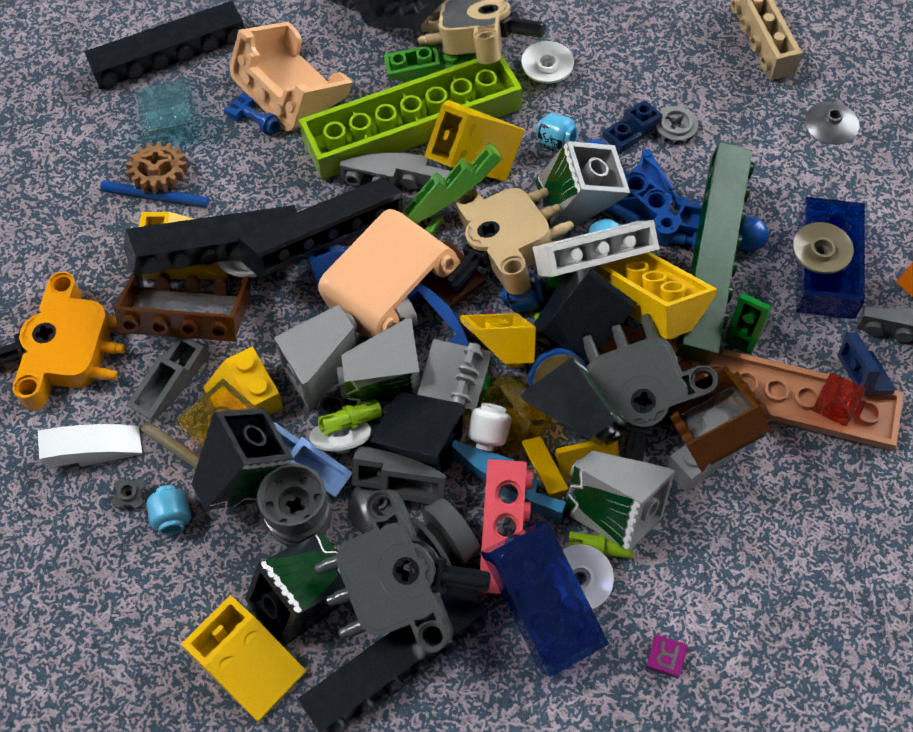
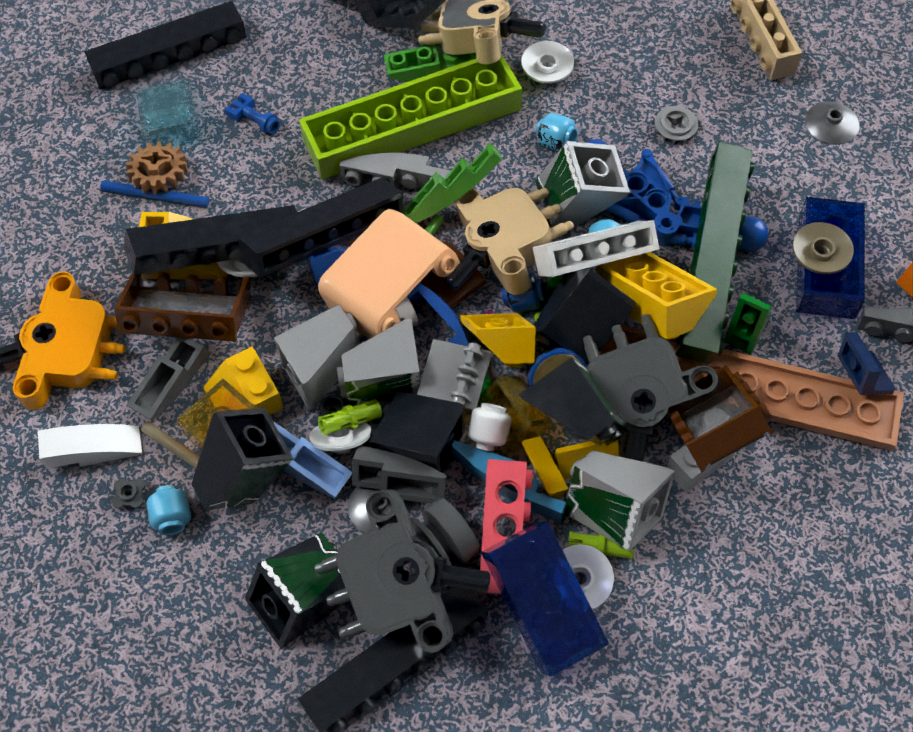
yellow slope [181,595,307,723] -> none
light nougat windscreen [230,22,353,131] -> none
dark grey wheel [257,463,332,547] -> none
yellow slope [424,100,525,181] -> none
dark blue slope [602,100,663,154] -> none
magenta tile [646,634,688,679] -> none
clear red brick [812,372,866,427] -> none

